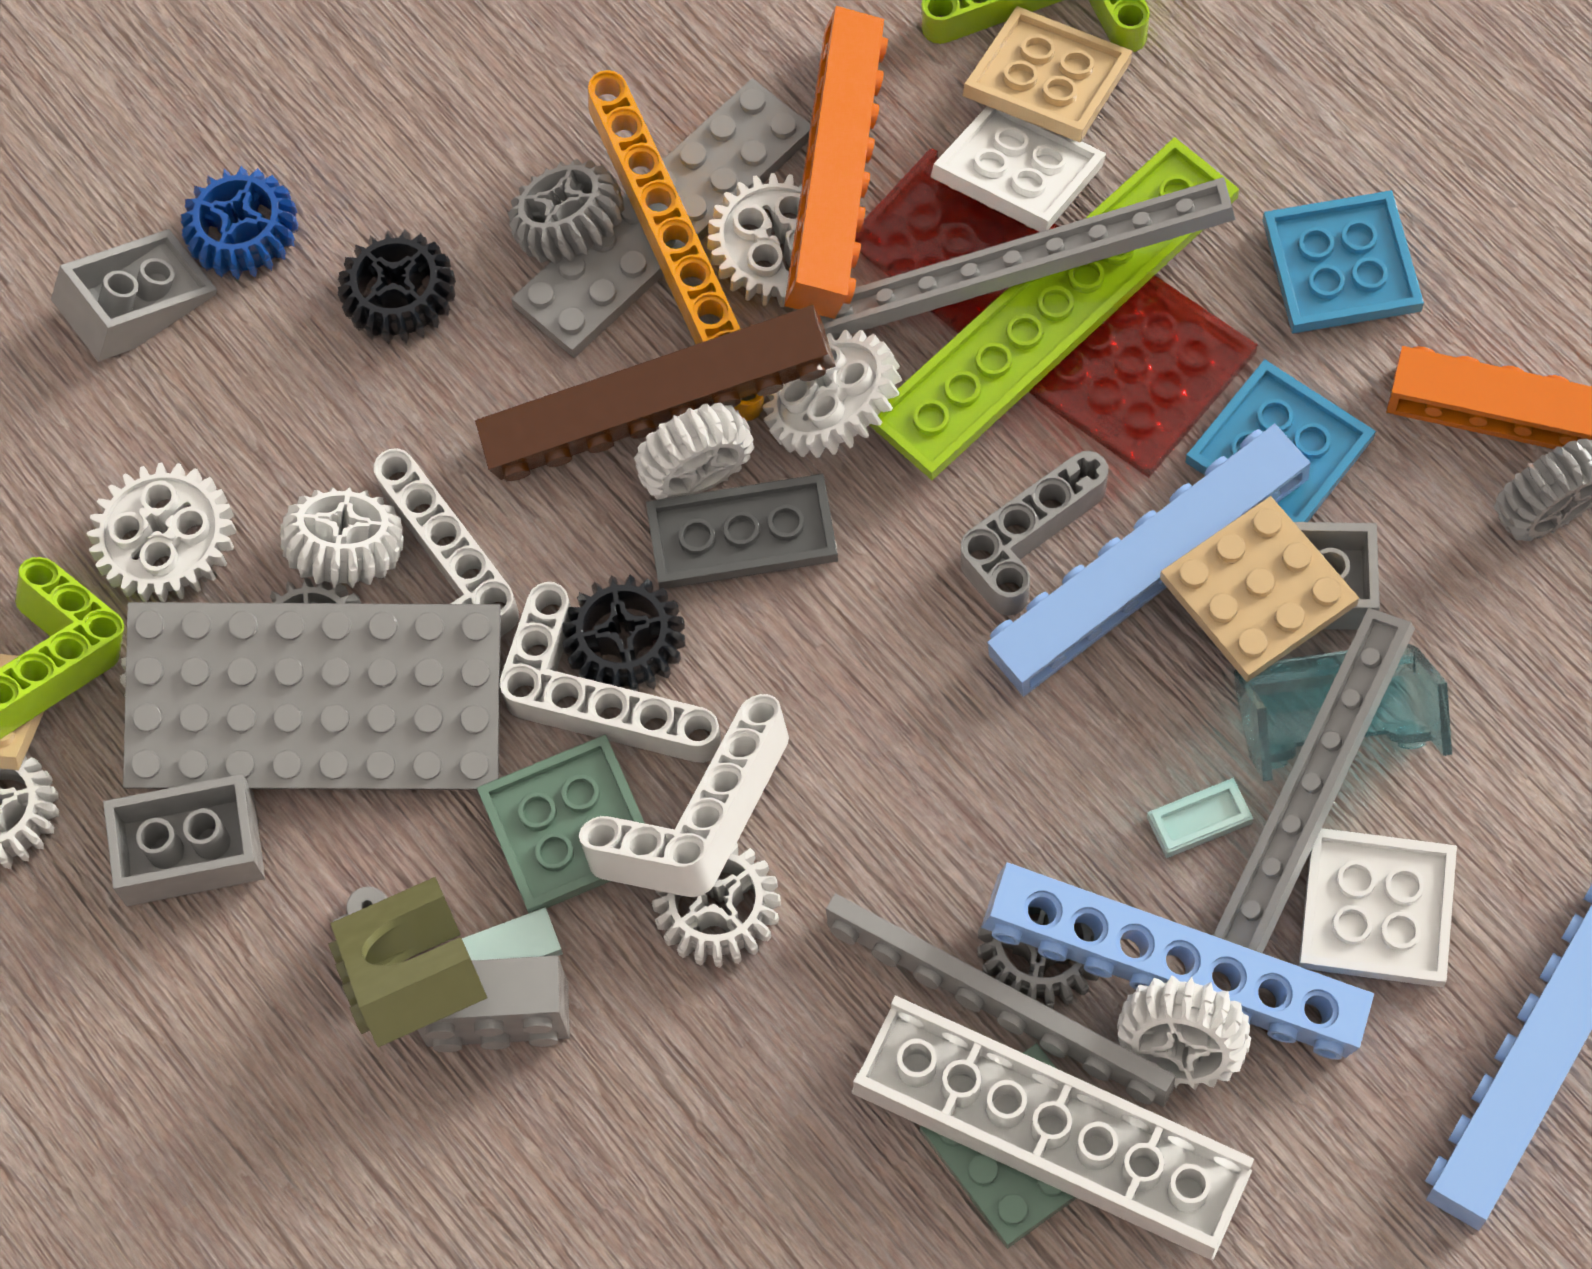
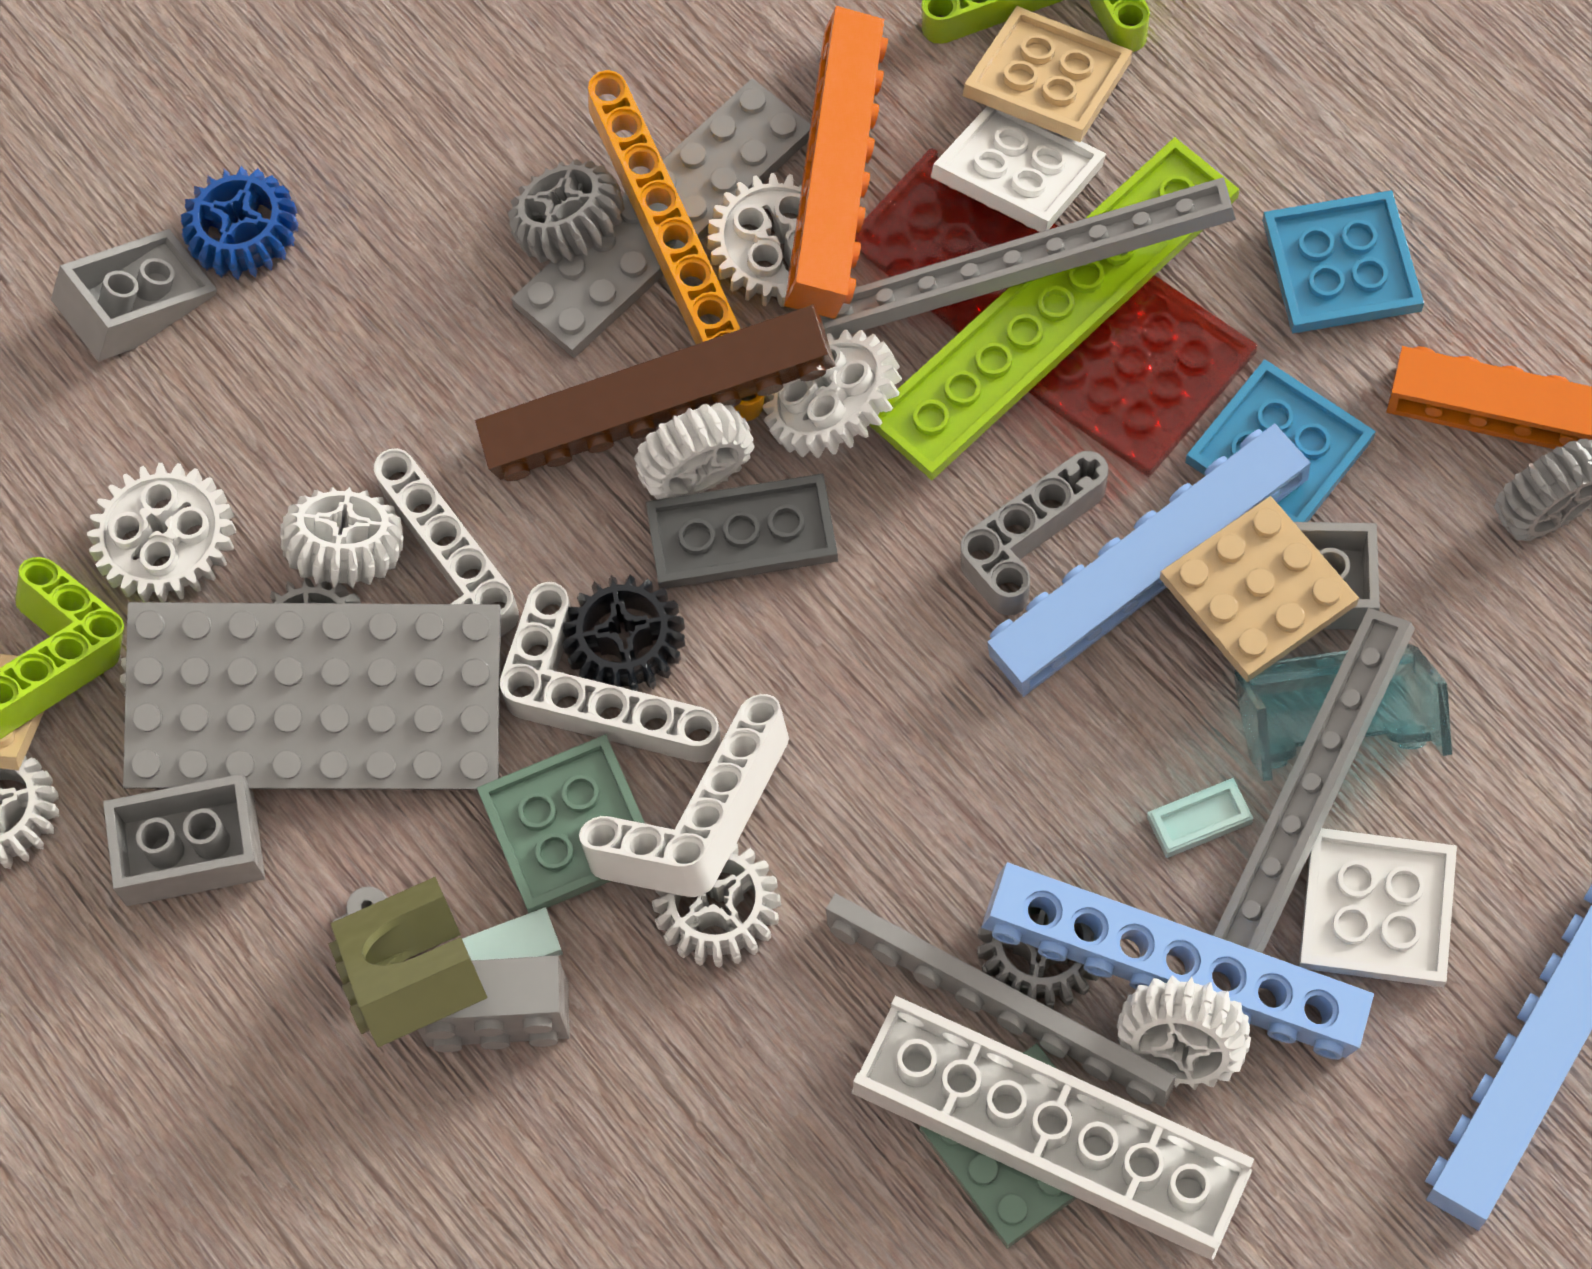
black gear [338,229,456,344] -> none

